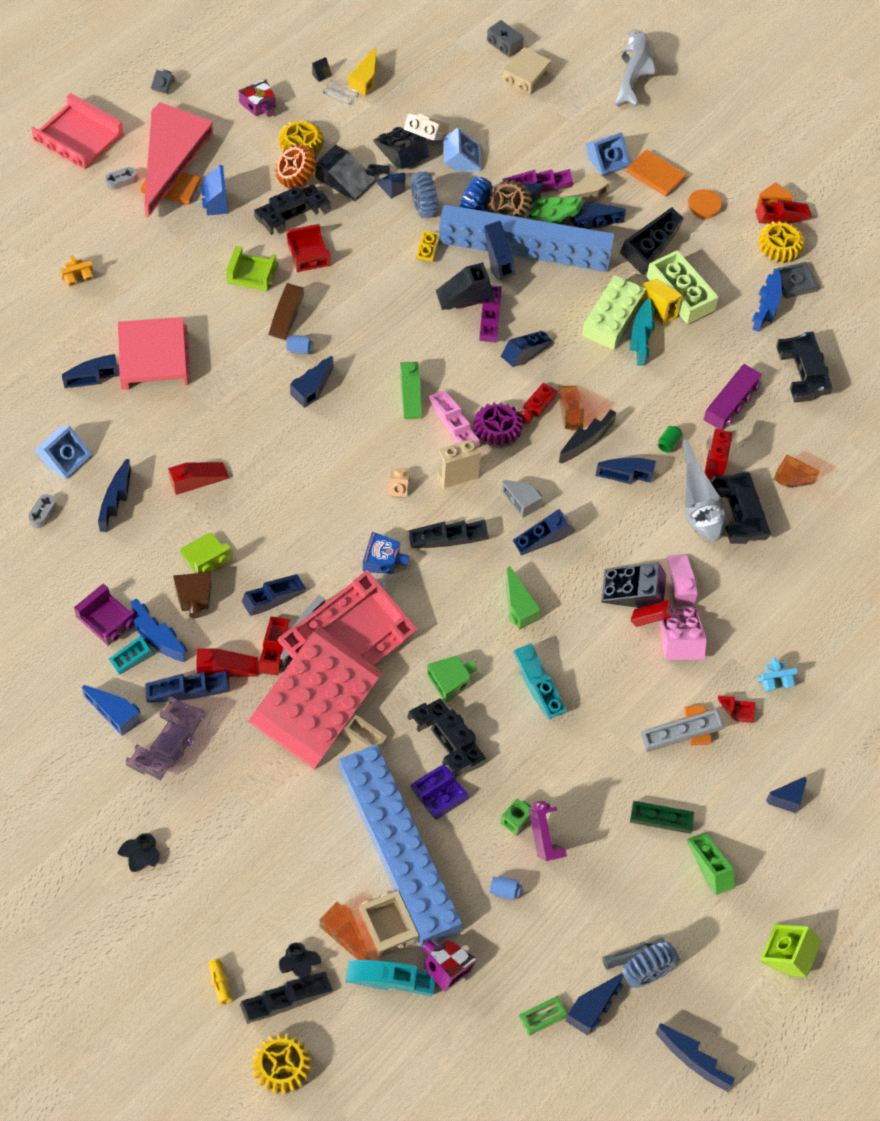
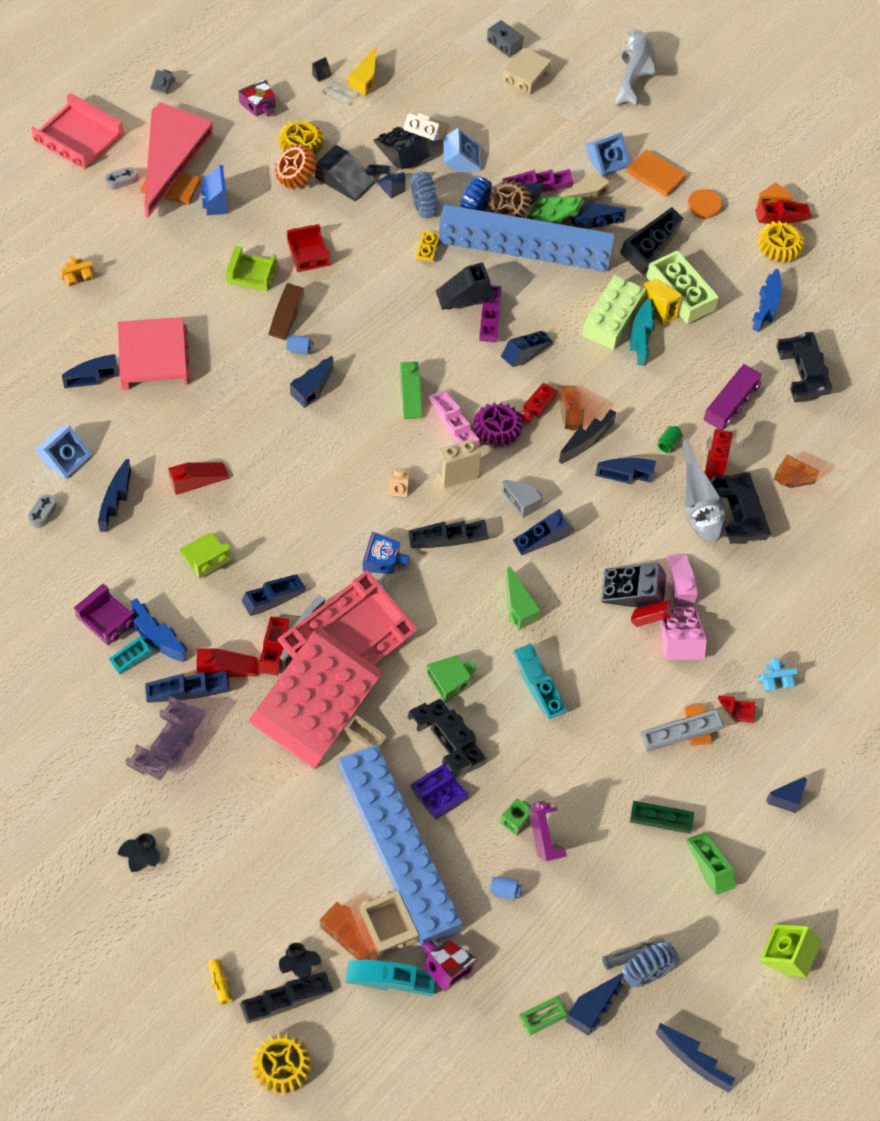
blue slope [81,685,141,736] -> none
reddish brown torso [173,572,212,618] -> none
black bracket [254,184,330,235] -> none
dark blue slope [484,220,516,280] -> none
dark grey tile [773,262,819,298] -> none

